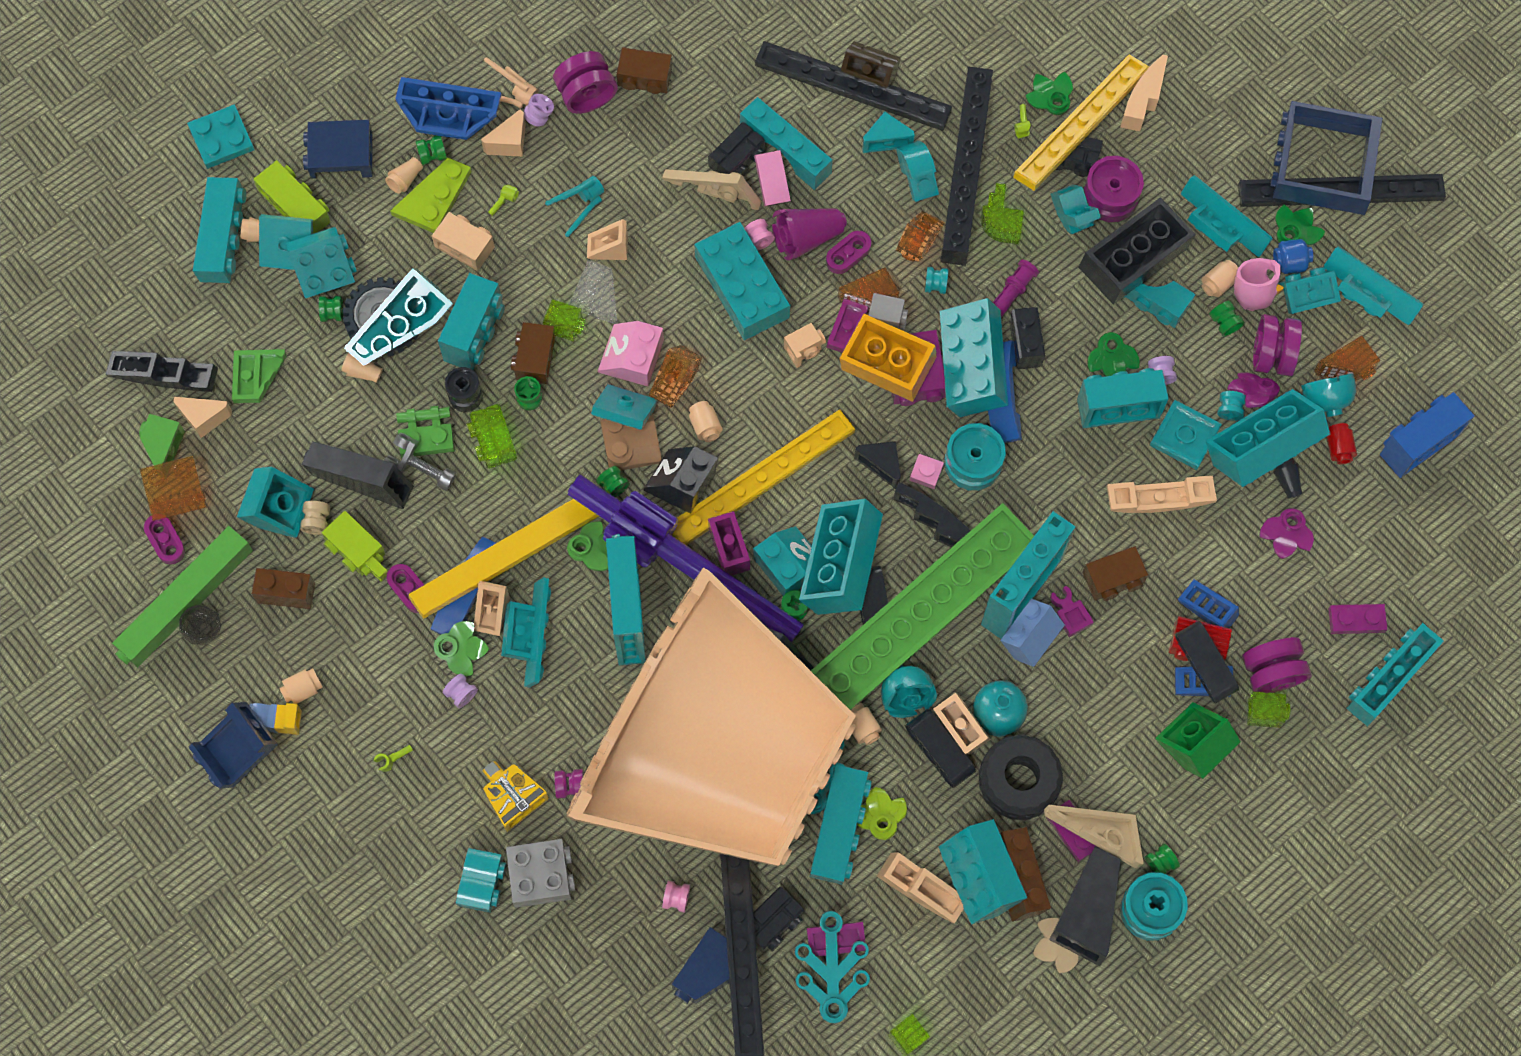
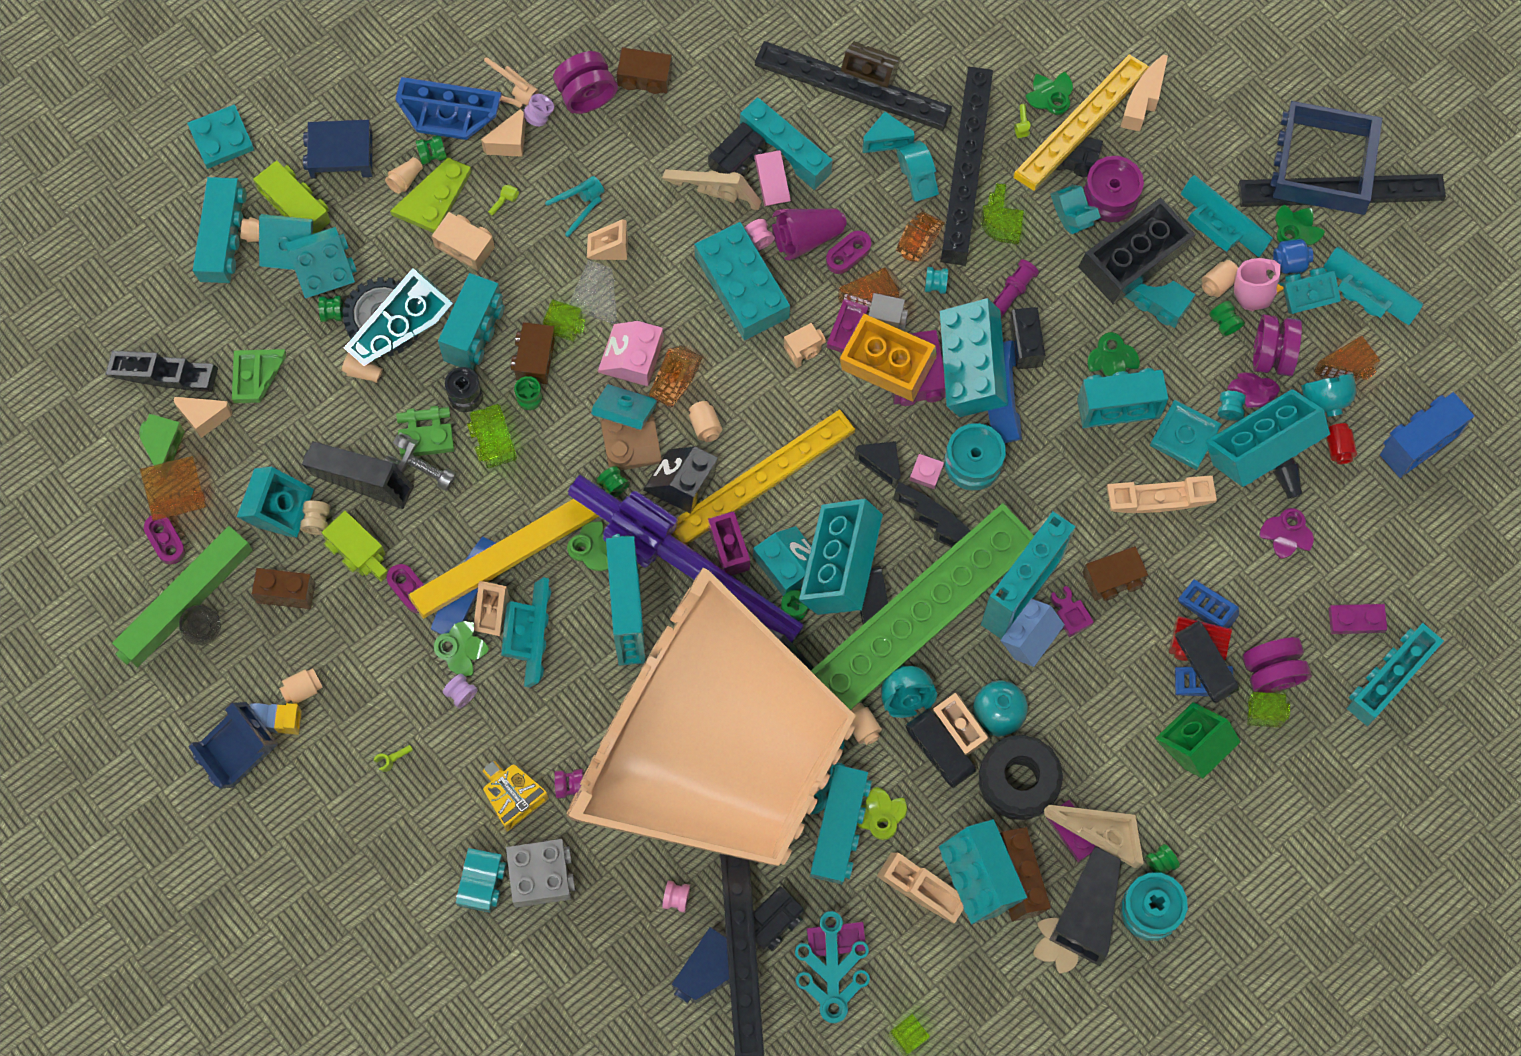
lavender wheel [1148,356,1177,385] -> none

